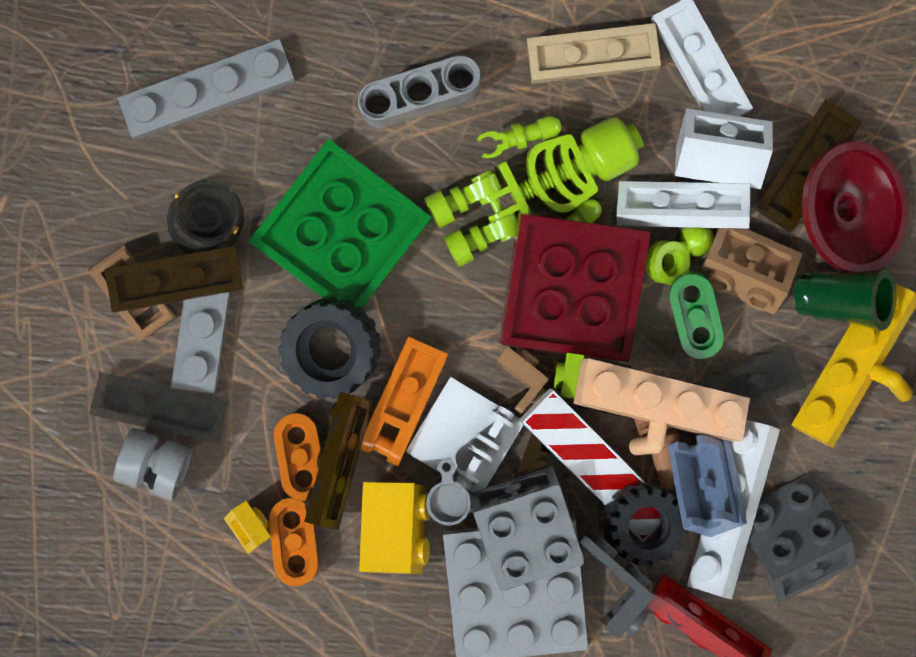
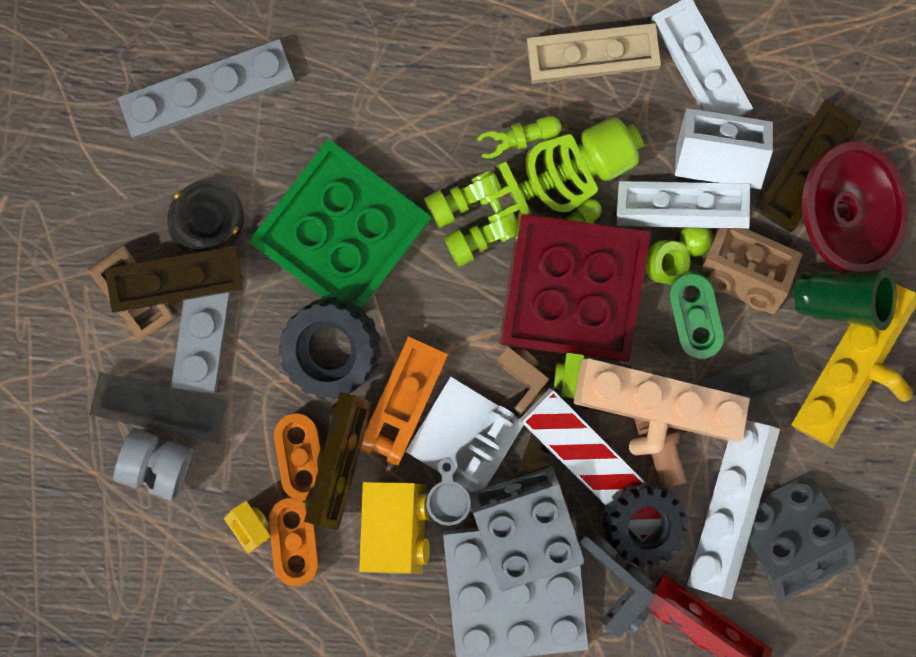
light grey beam [358,56,480,128] -> none
sand blue hinge [668,435,747,537] -> none

